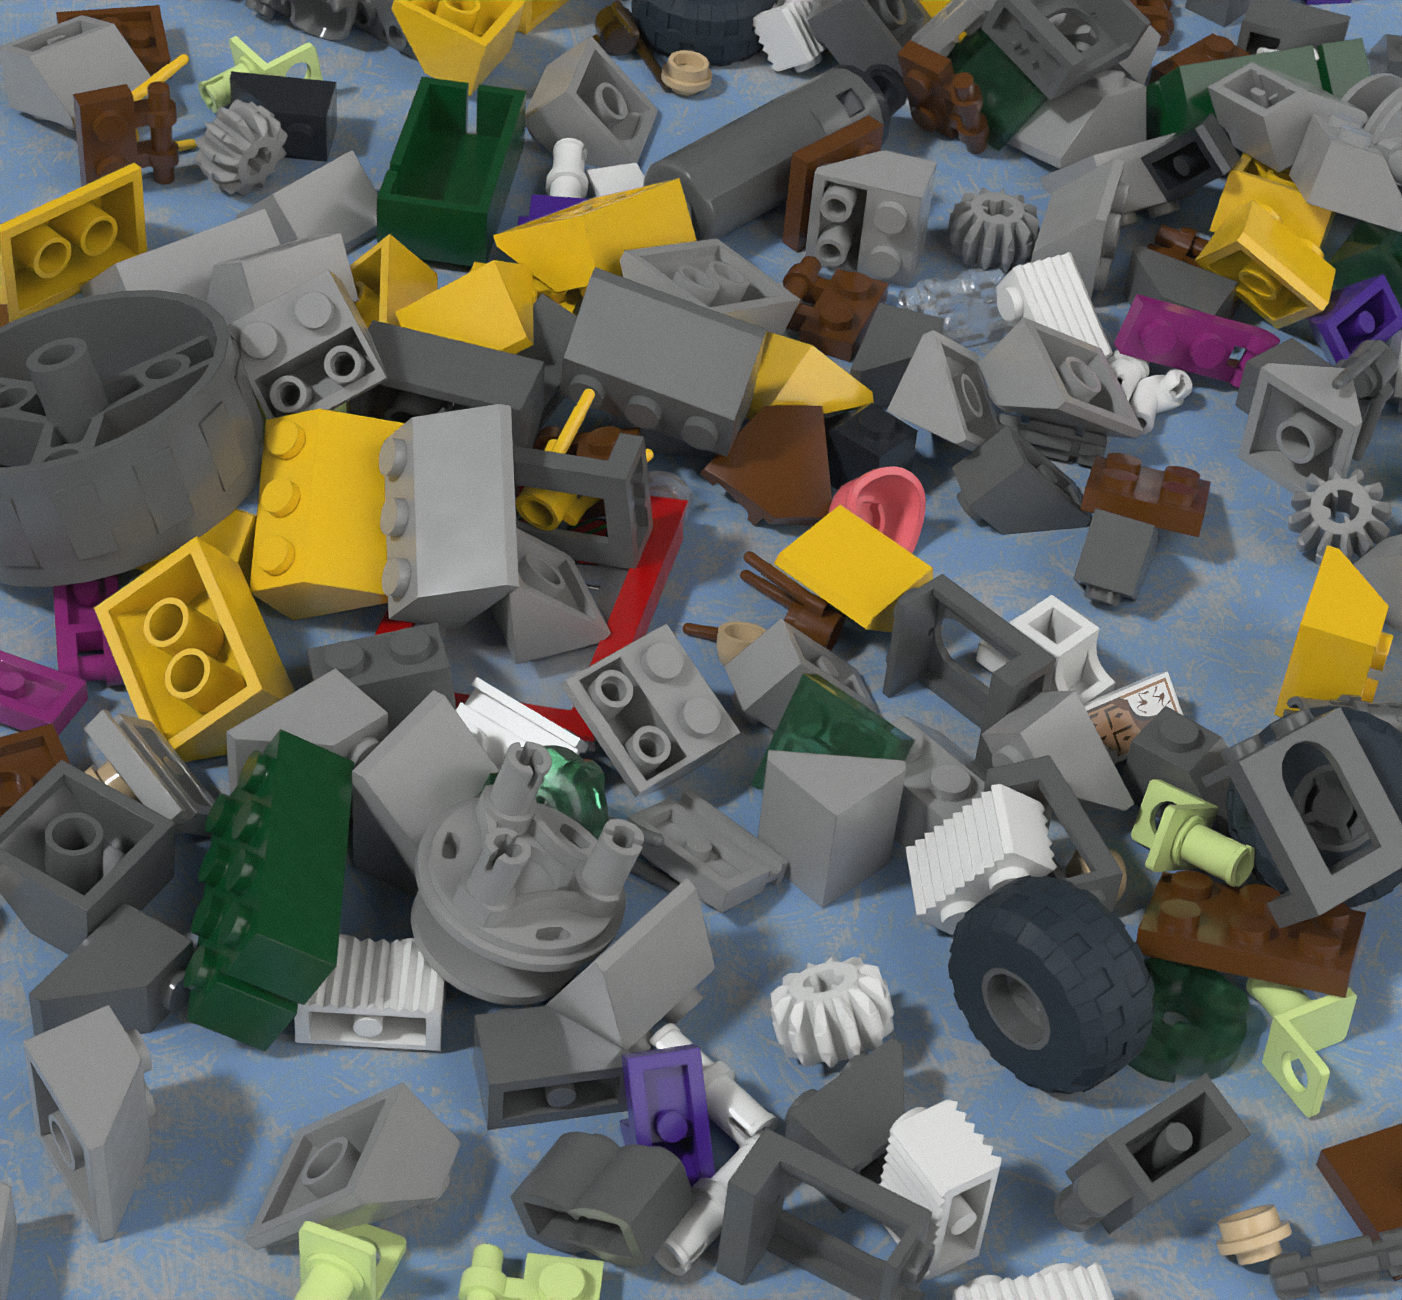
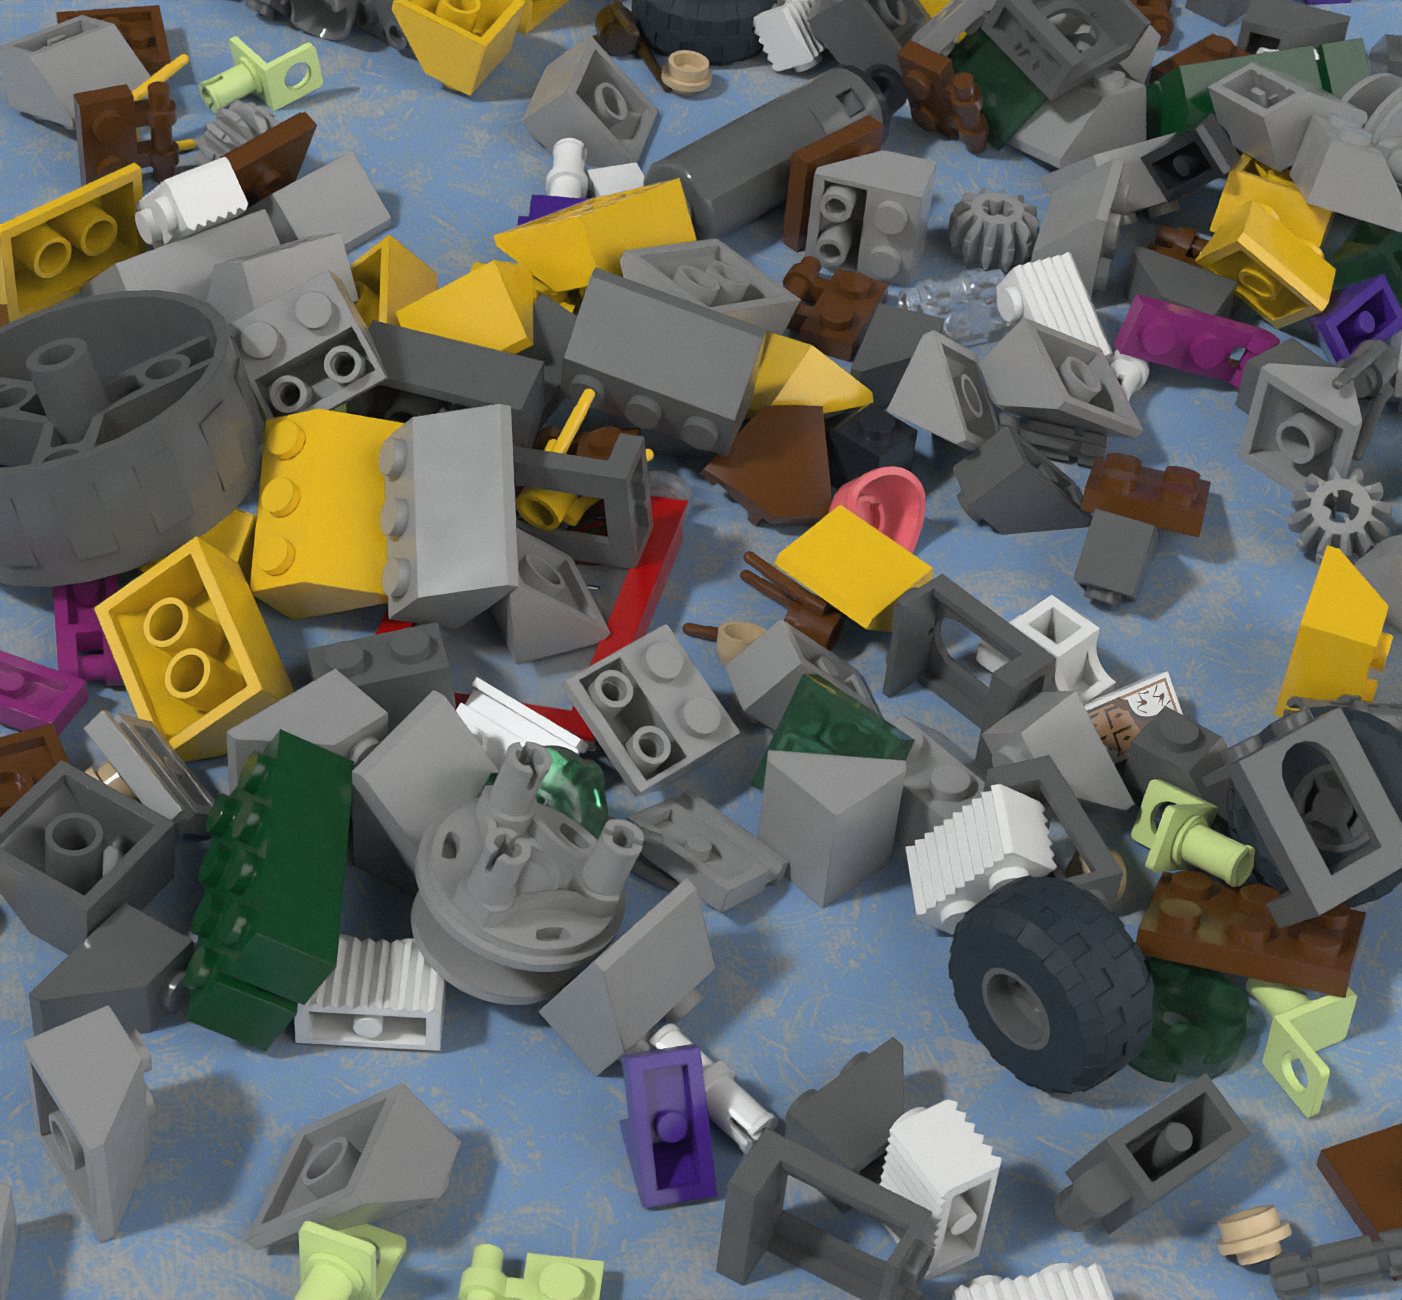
black slope [230,71,337,162] -> none
dark green piece [377,77,526,267] -> none
dark grey slope [473,1006,631,1130] -> none
dark grey brick [510,1132,697,1267] -> none
white pin [654,1139,757,1276] -> none
white gear [770,957,894,1068] -> none
white arm [1129,369,1192,434] -> none
none -> white brick [135,157,248,249]
none -> reddish brown plate [220,111,317,220]

